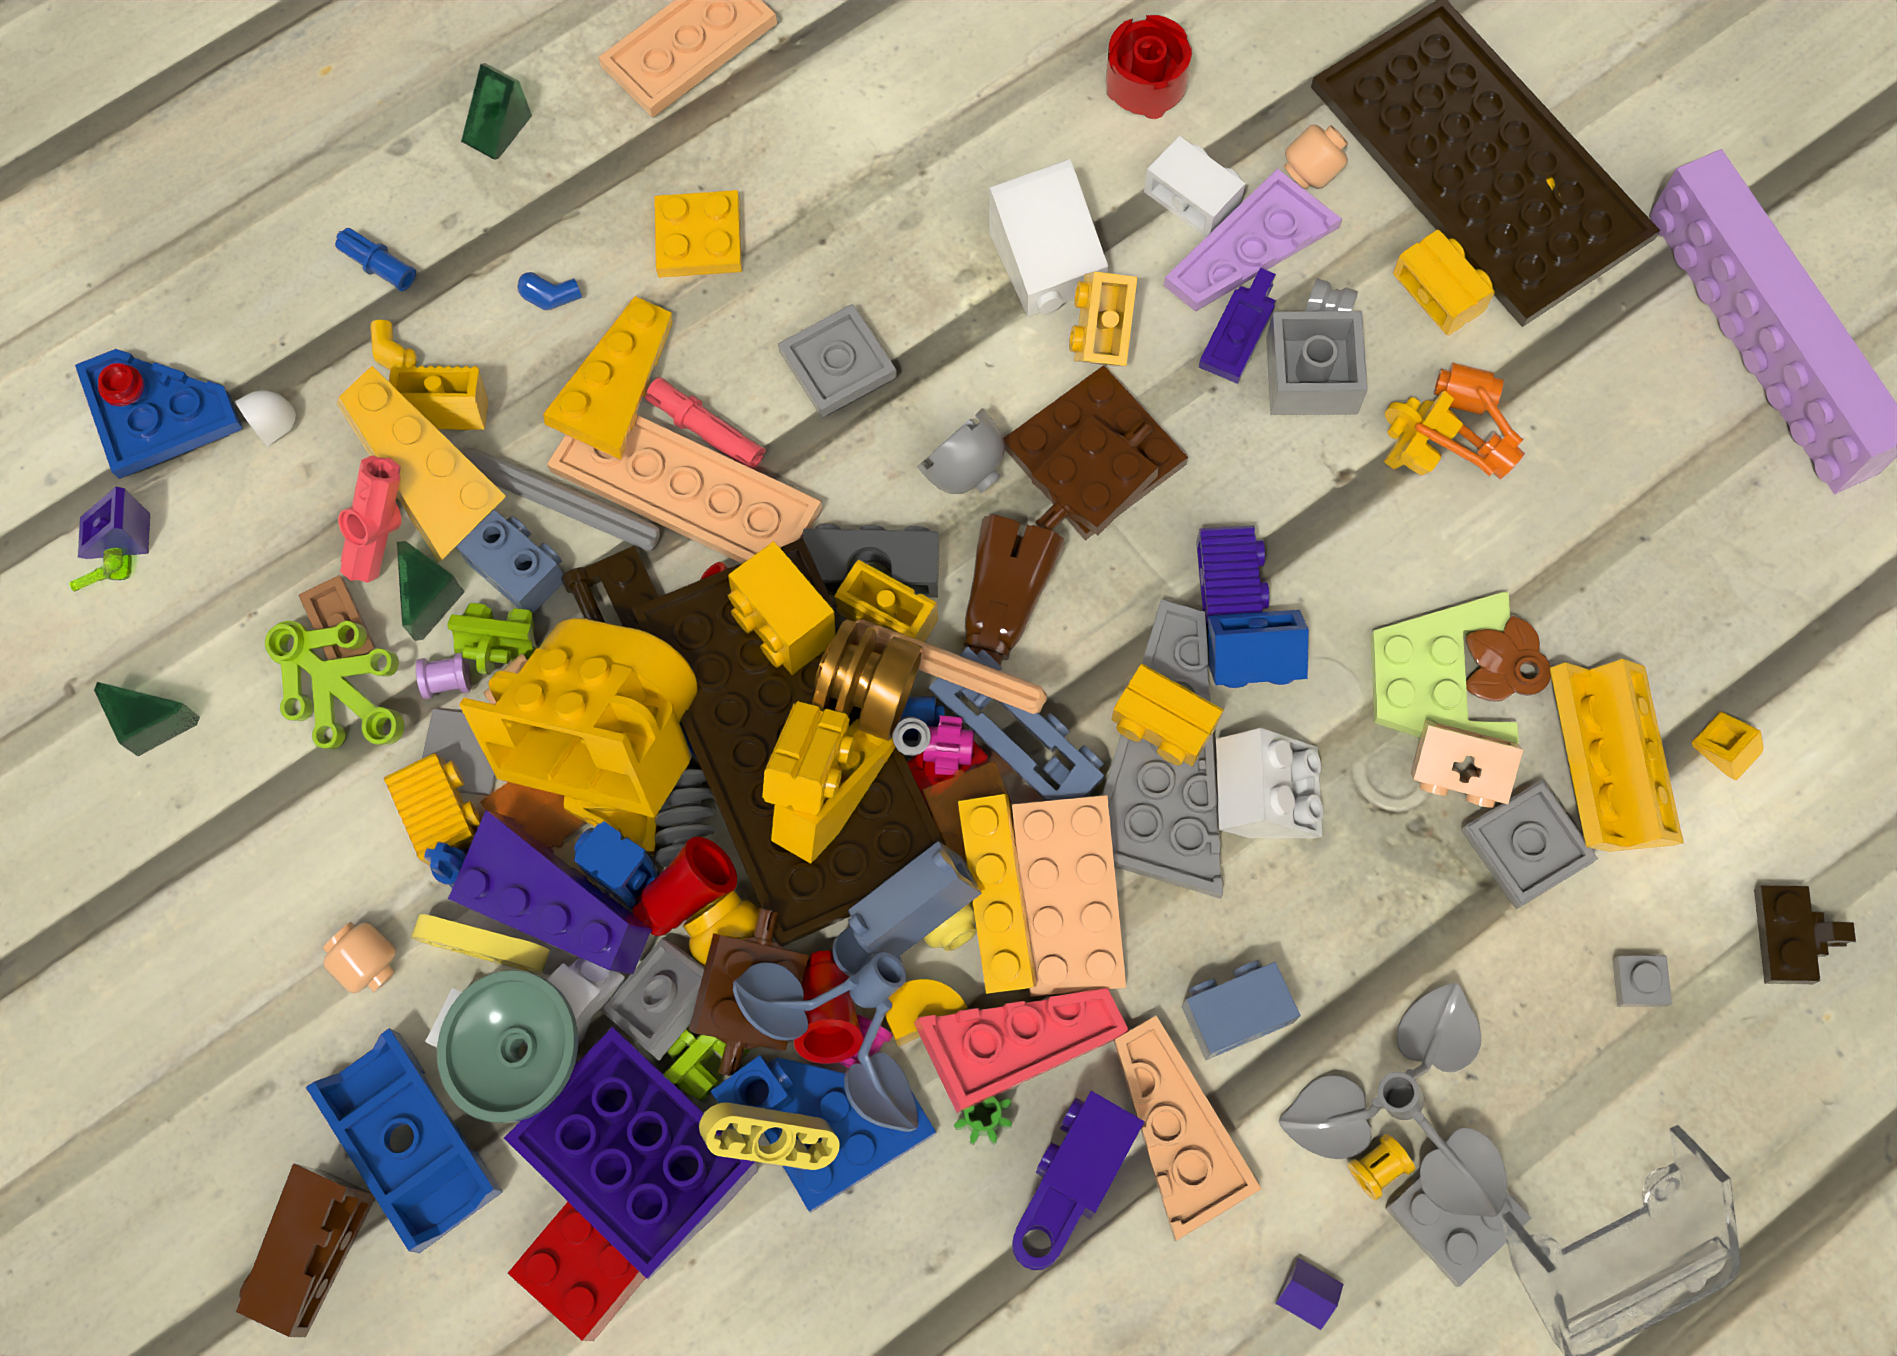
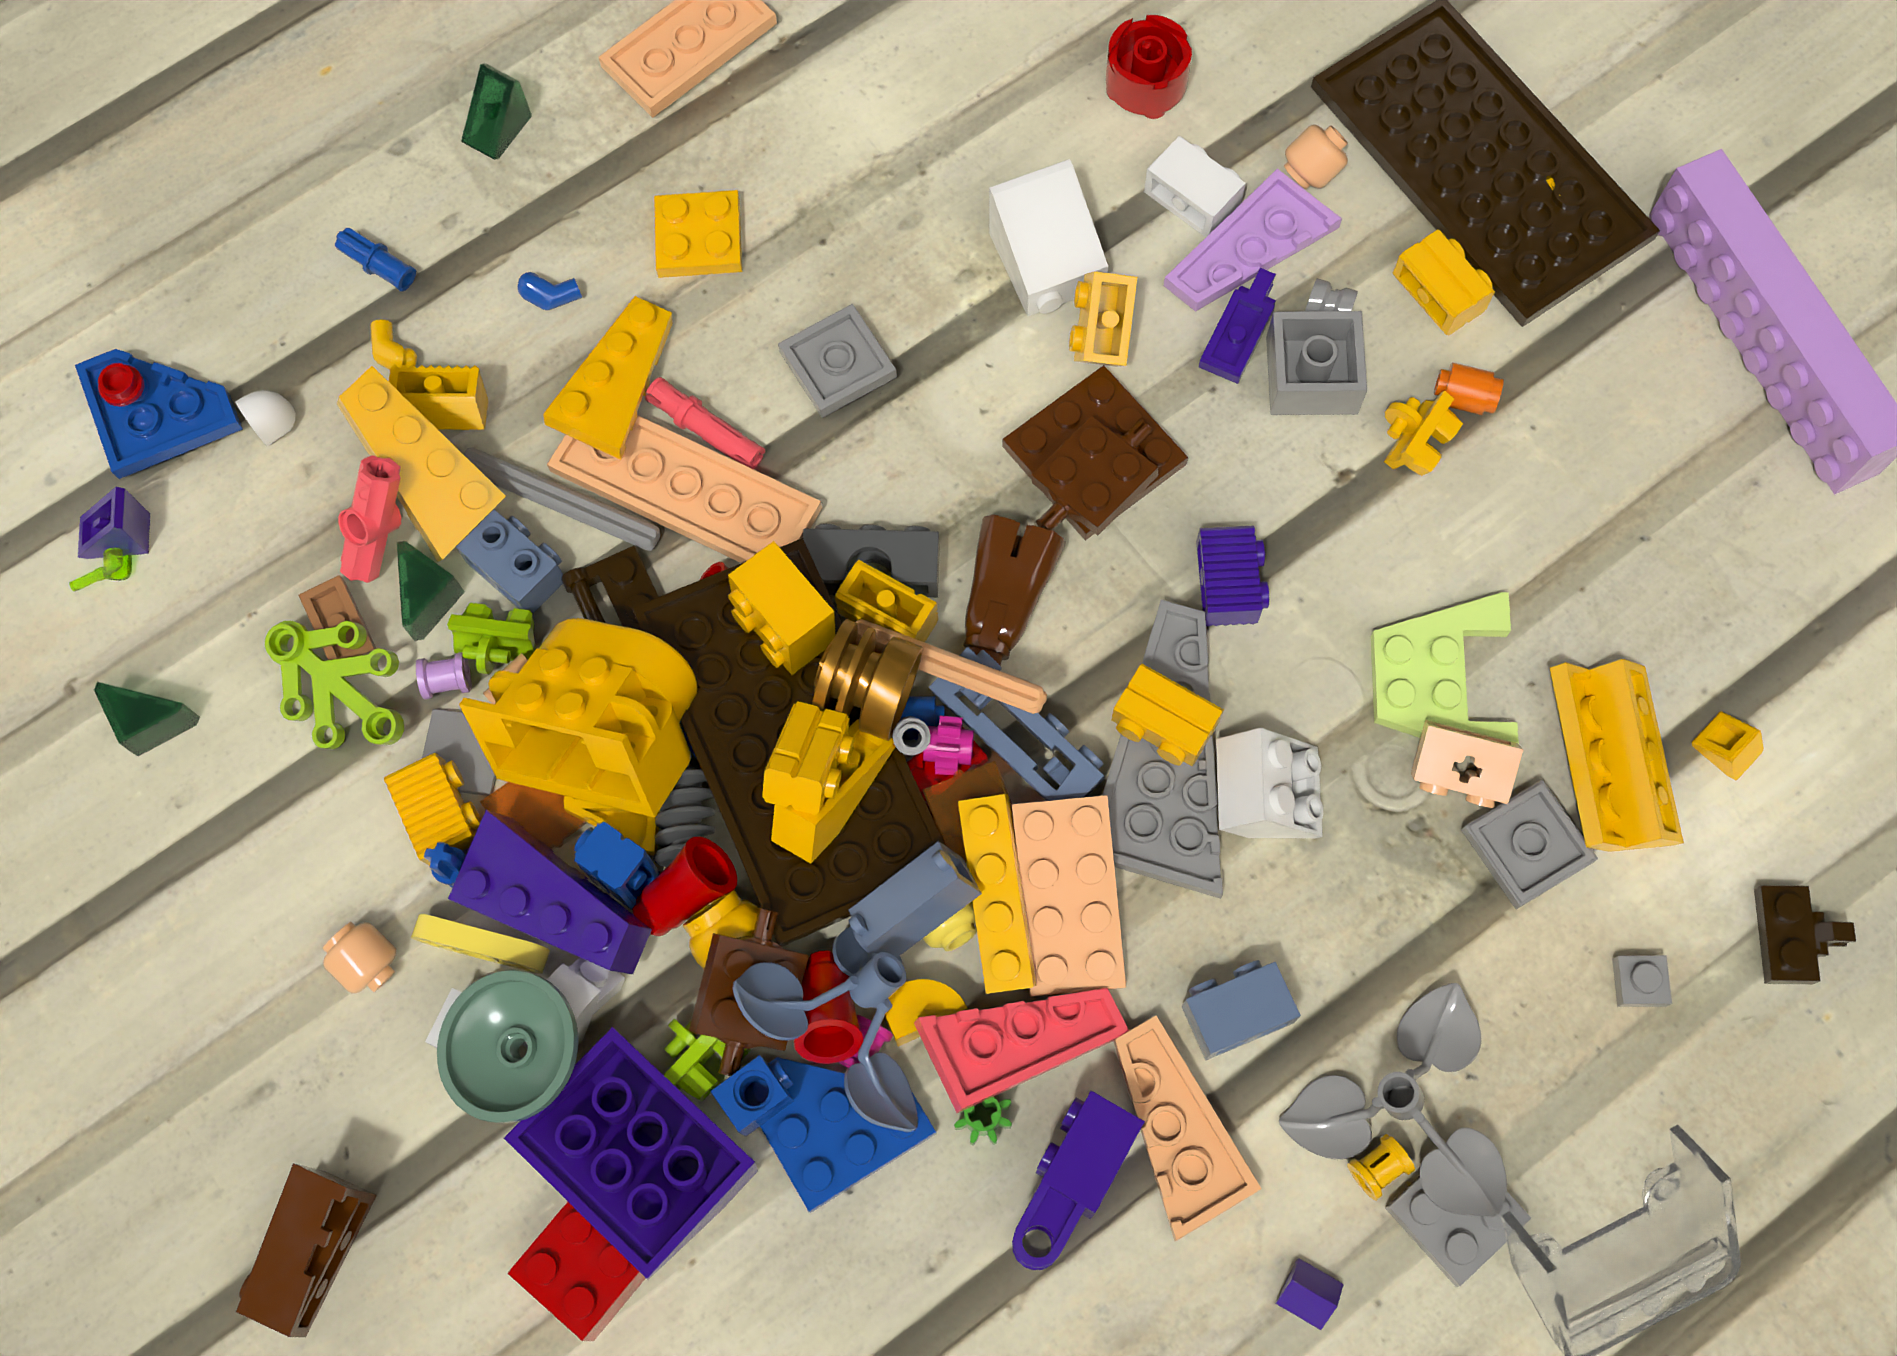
blue piece [306,1028,503,1253] -> none
light grey plate [600,937,705,1060] -> none
light yellow beam [699,1103,840,1170] -> none
light grey cylinder [917,408,1005,494] -> none
blue brick [1208,610,1309,688] -> none
orange plant [1415,387,1525,479] -> none
dark orange plate [1466,616,1551,702] -> none

